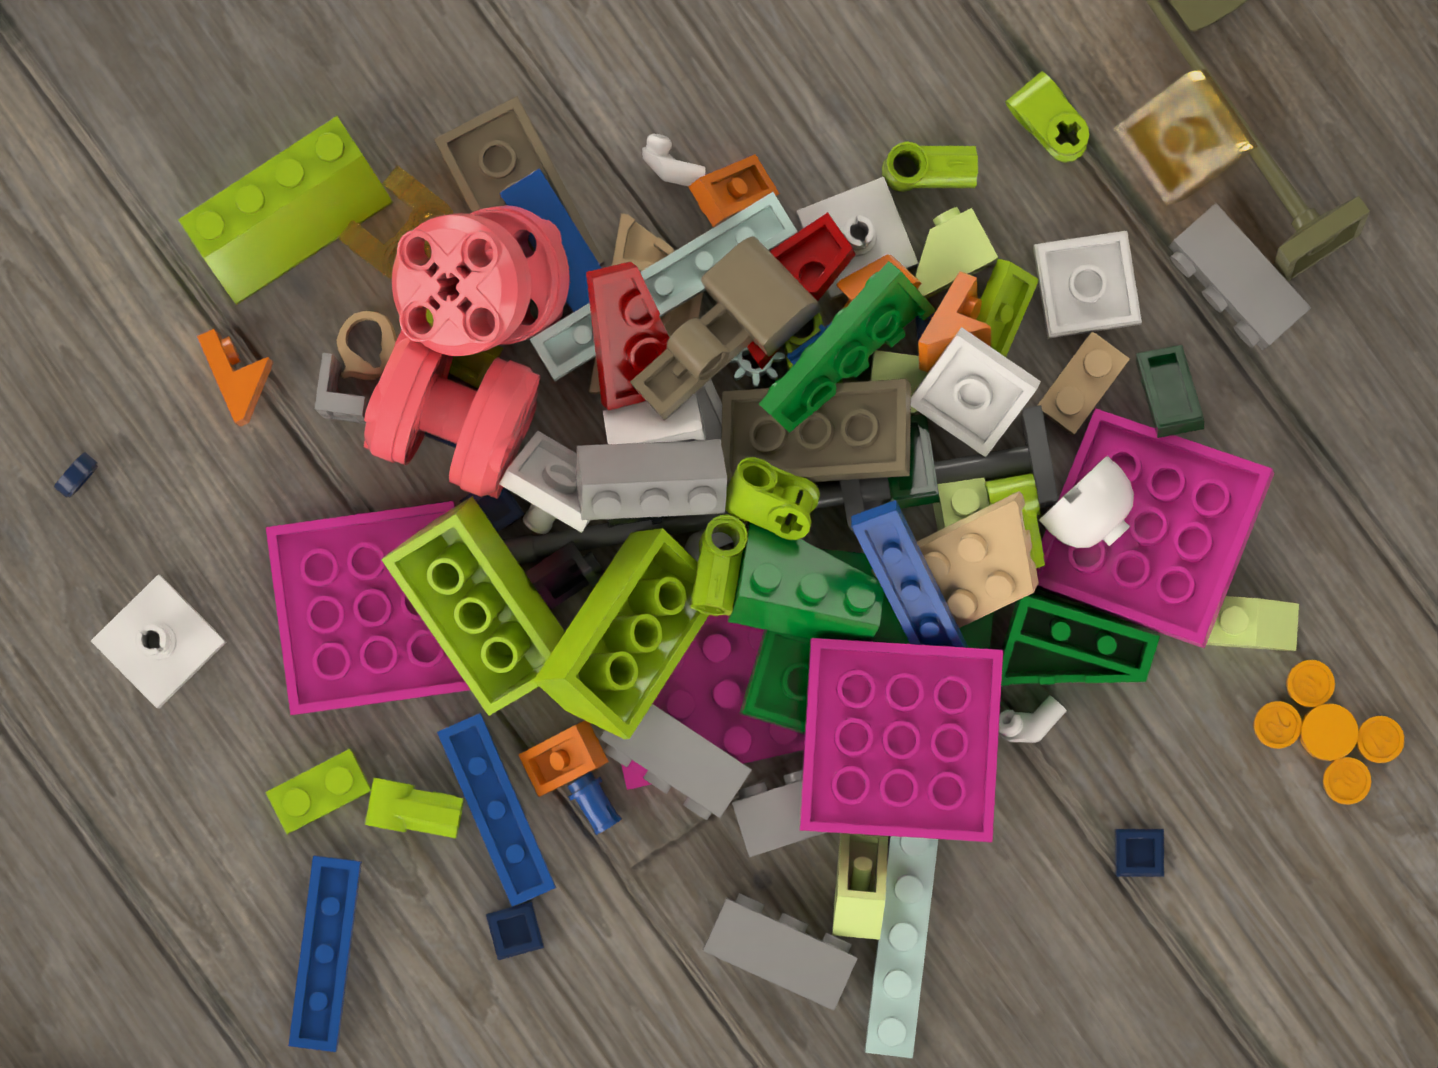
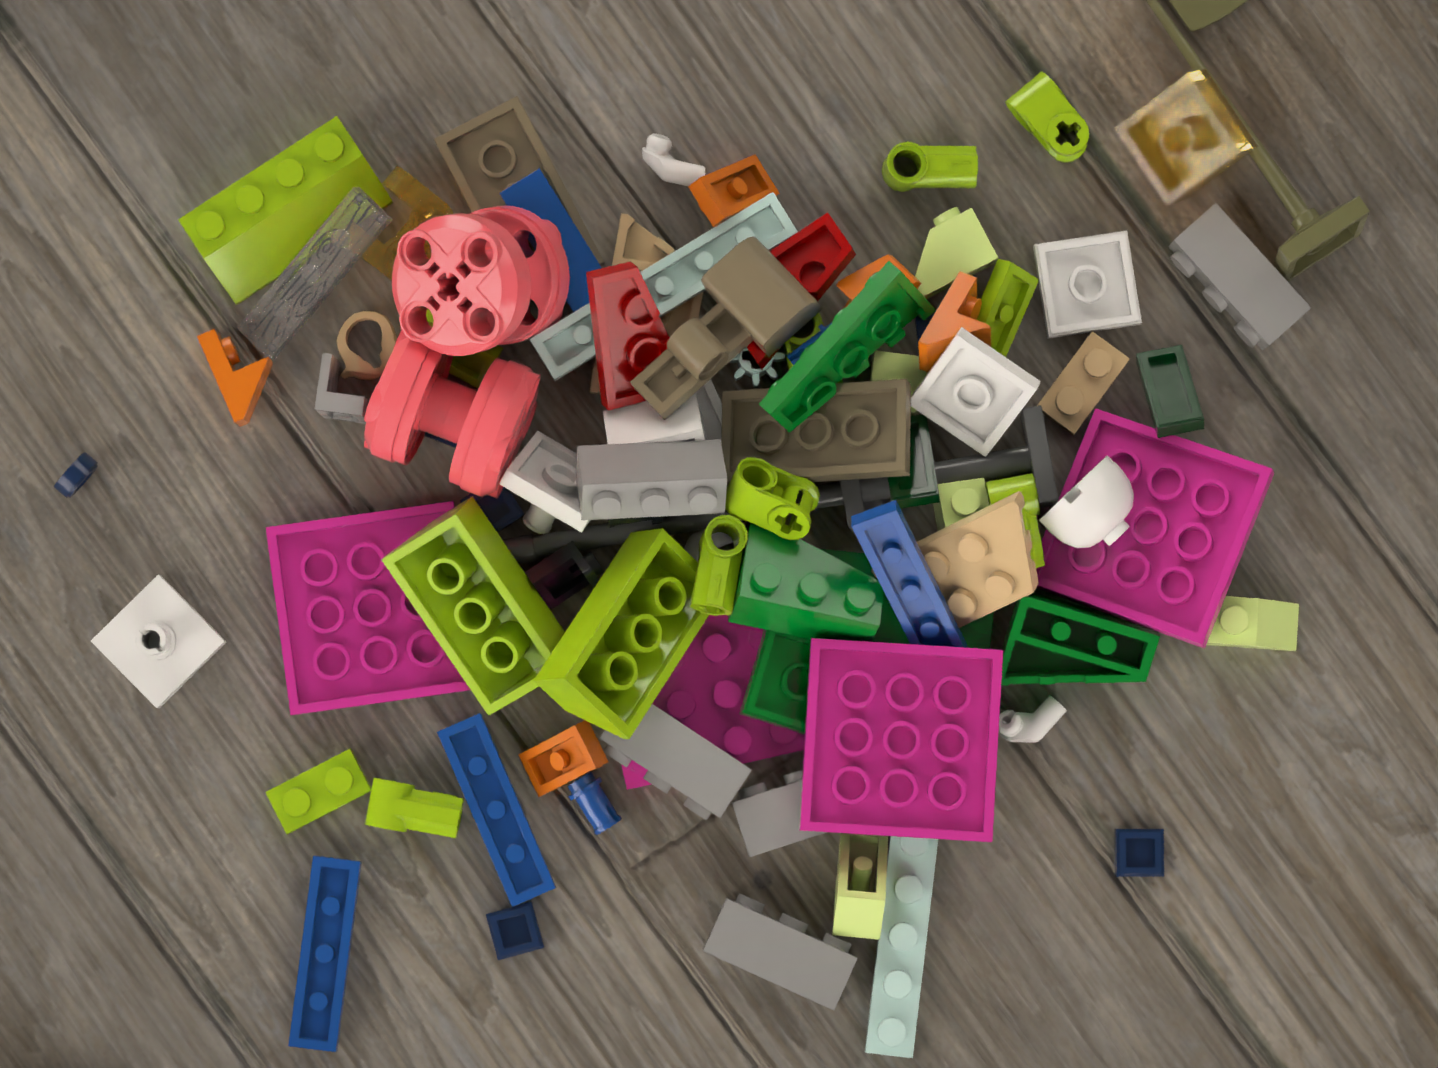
white tile [796,177,919,300] -> none
light orange piece [1253,660,1404,805] -> none
none -> clear tile [237,187,393,360]

